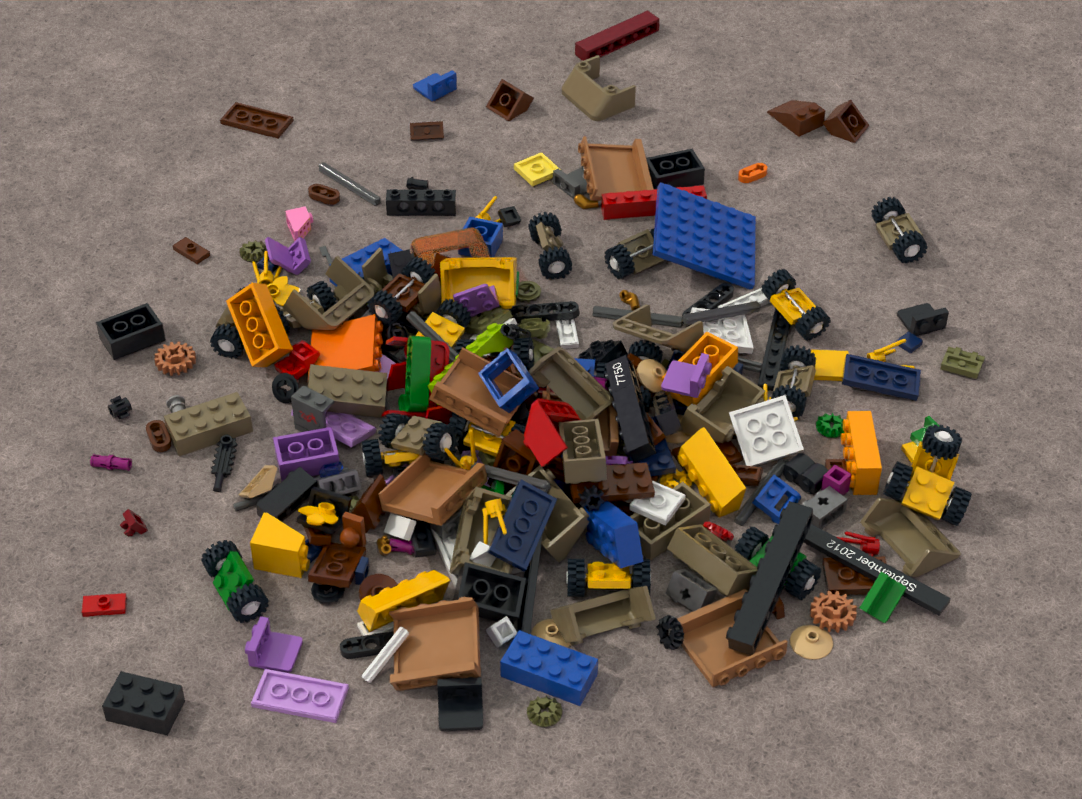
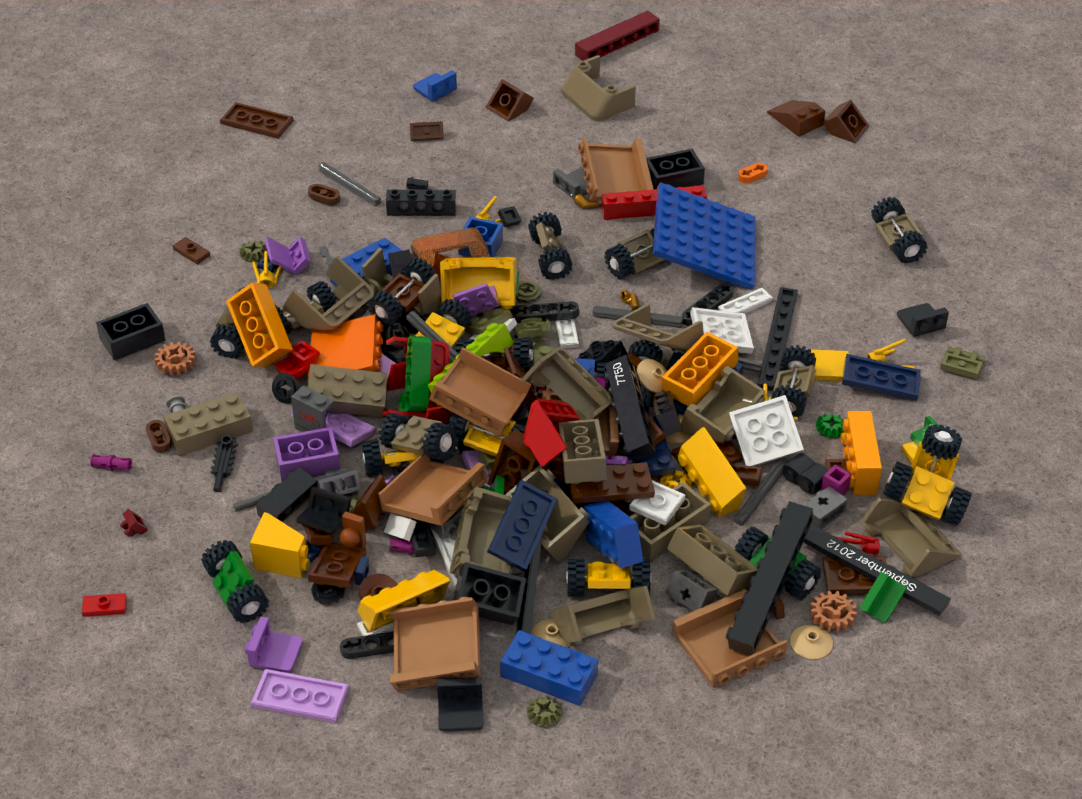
black brick [102,671,185,736] -> none
black gear [108,395,132,420] -> none
tan slope [239,465,277,498] -> none
yellow plate [267,276,300,306] -> none
bright pink slope [285,206,313,242] -> none
yellow plate [298,502,338,526] -> none
clear blue tile [319,461,344,478] -> none
white axle [362,627,409,683] -> none
pearl gold arm [376,535,391,556] -> none
yellow plant [444,429,477,470] -> none
white slope [470,541,496,567] -> none
dark grey axle [471,462,551,493] -> none
blue window [478,348,539,413] -> none
yellow plant [482,499,507,545] -> none
white slope [486,616,518,648] -> none
black pin [501,323,531,339] -> none
light yellow plate [514,152,561,187] -> none
black gear [578,485,605,512] -> none
black gear [656,615,684,650] -> none
medium lavender bracket [661,353,712,398] -> none
dark grey axle [682,301,761,325] -> none
red gear [703,521,734,542] -> none
blue plate [752,474,801,524] -> none
plate [761,269,831,341] -> none
dark blue tile [896,331,923,354] -> none

